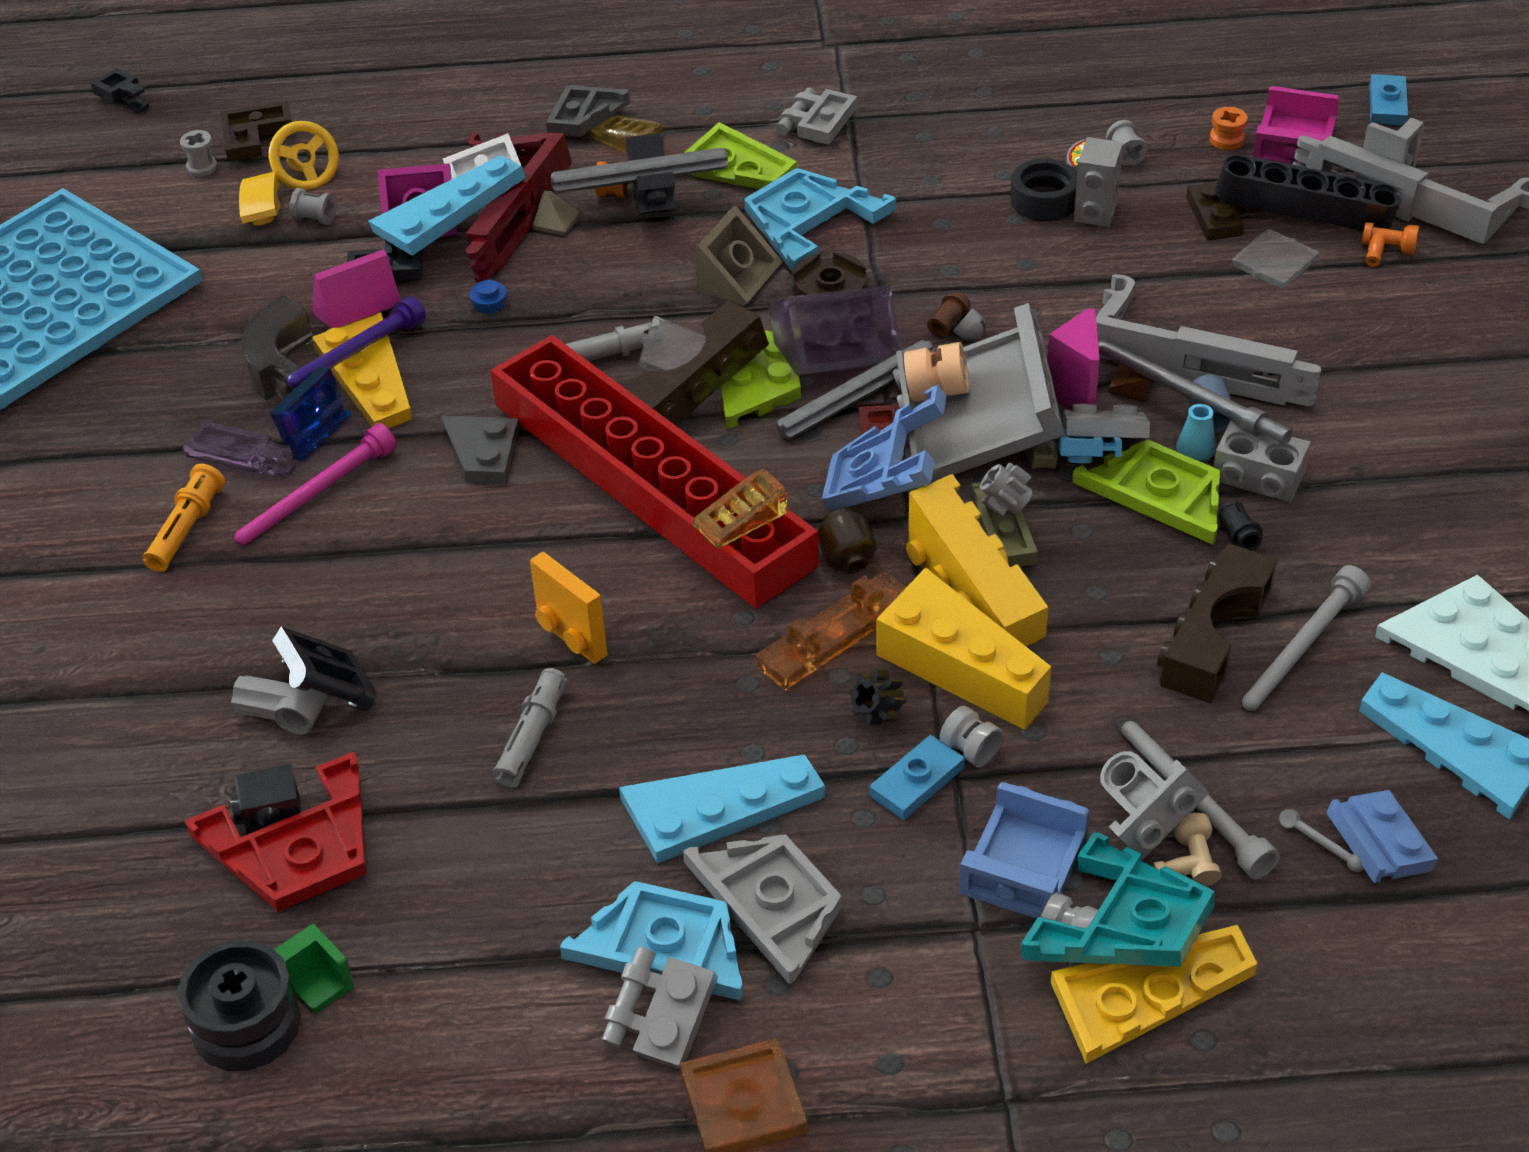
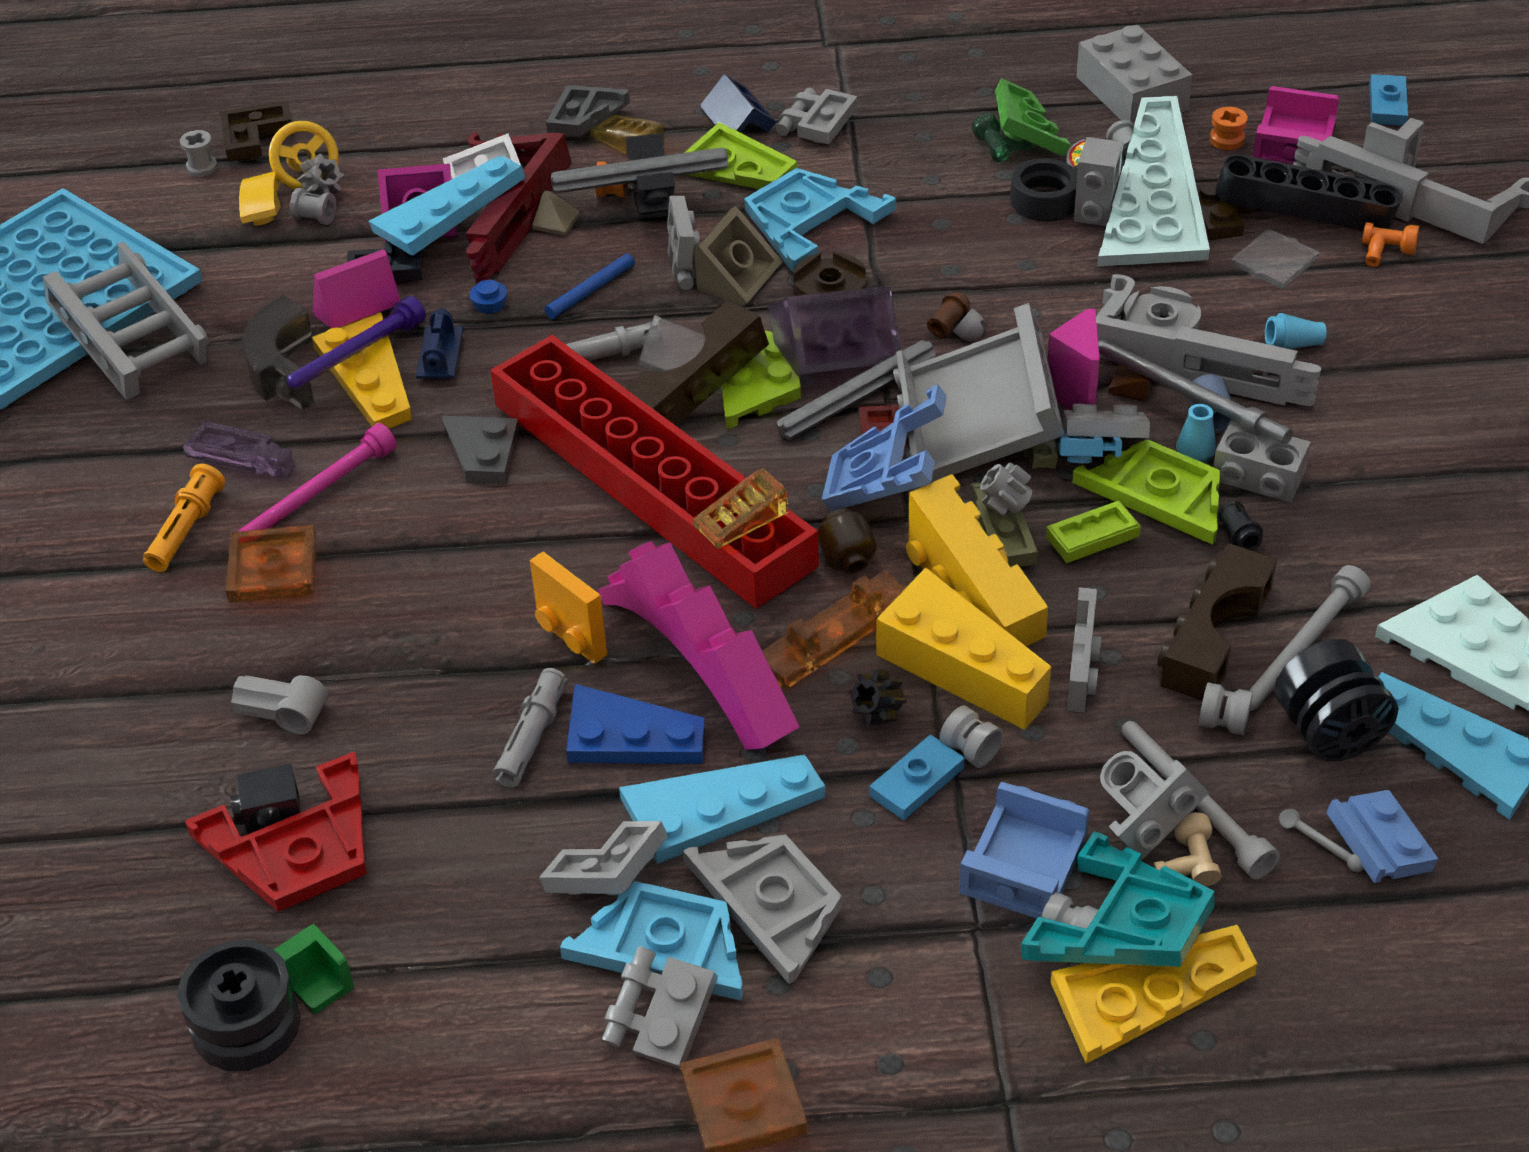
black plate [90,68,149,113] -> none
clear blue plate [270,367,352,461] -> none
black plate [272,626,376,711] -> none
light nougat wheel [904,342,970,402] -> none
none -> light grey fence [43,241,209,400]
none -> clear orange plate [226,525,317,603]
none -> light grey gear [297,154,344,195]
none -> dark blue hinge [416,309,463,379]
none -> light grey plate [539,821,668,896]
none -> blue bar [544,253,635,319]
none -> blue wing [566,684,705,764]
none -> dark pink arch [597,540,800,750]
none -> light grey plate [667,196,700,290]
none -> panel [701,73,776,133]
none -> clear green piece [971,113,1032,162]
none -> bright green wing [995,78,1071,157]
none -> lime plate [1046,500,1141,563]
none -> light grey wing [1067,587,1102,713]
none -> light grey brick [1077,24,1193,124]
none -> light aqua wing [1097,96,1210,267]
none -> light grey plate [1123,286,1201,332]
none -> light grey wheel [1199,682,1253,736]
none -> medium azure cone [1265,313,1326,349]
none -> black wheel [1274,639,1399,761]

